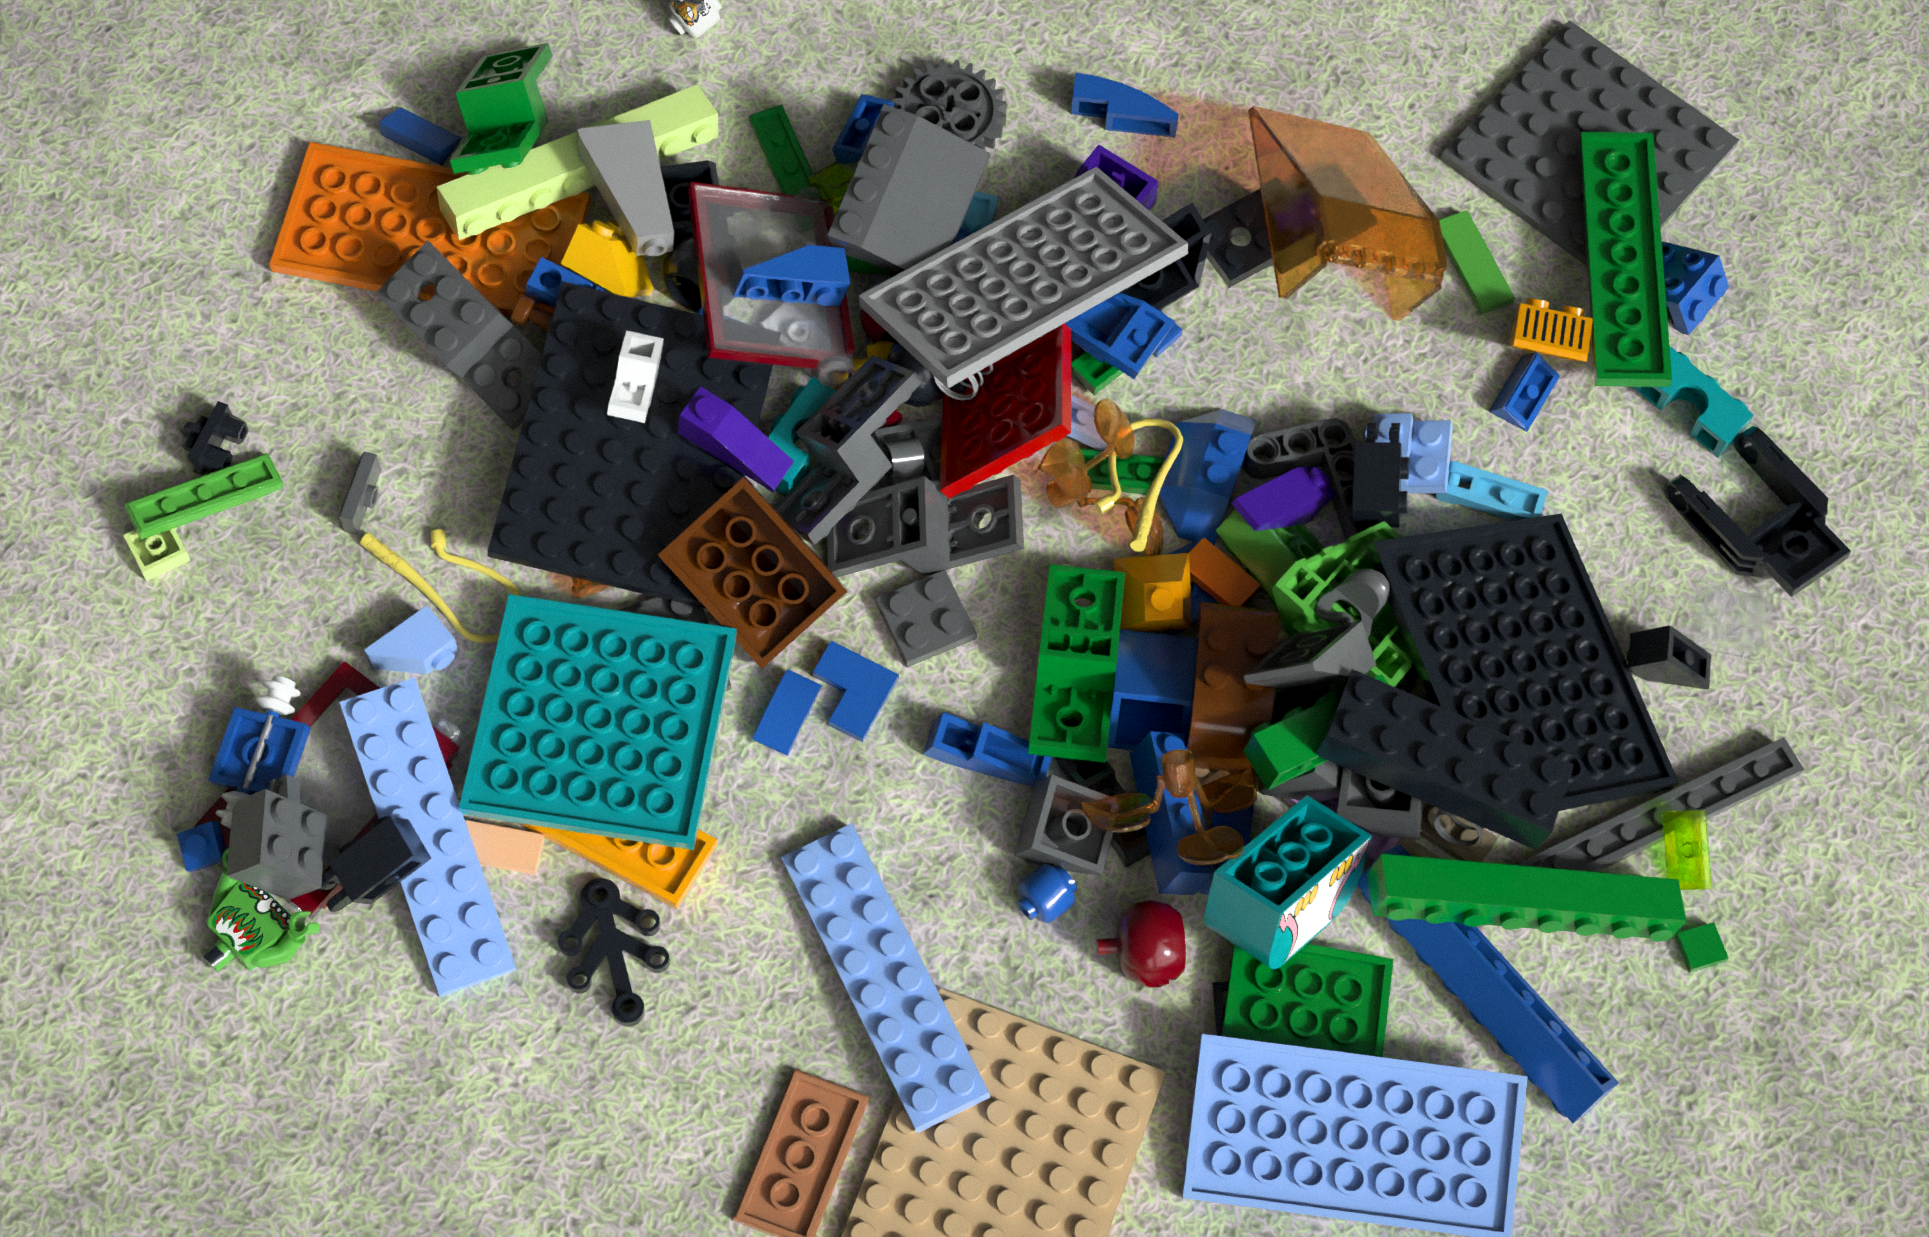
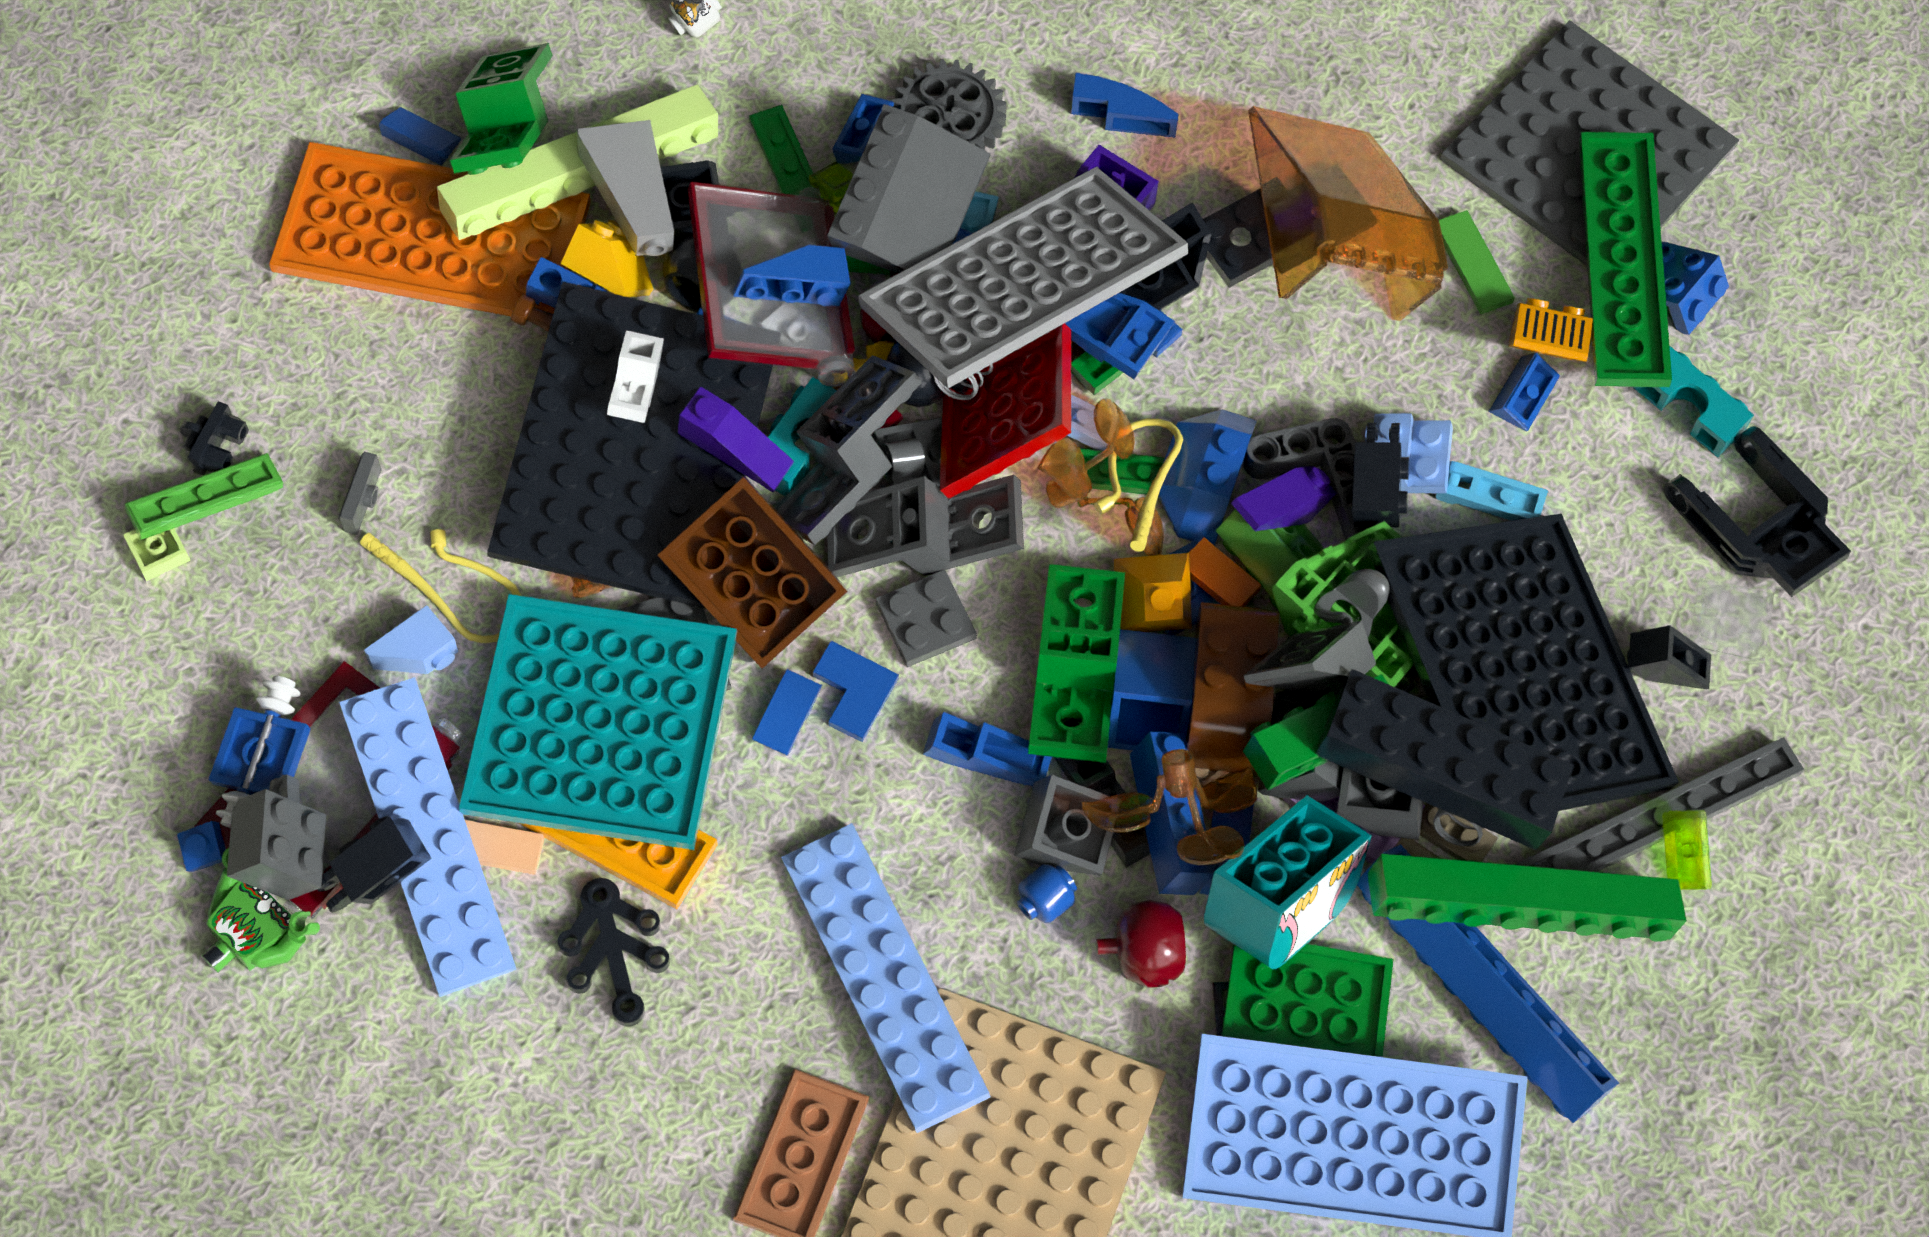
dark grey bracket [376,241,542,430] -> none
green tile [1675,922,1729,973] -> none

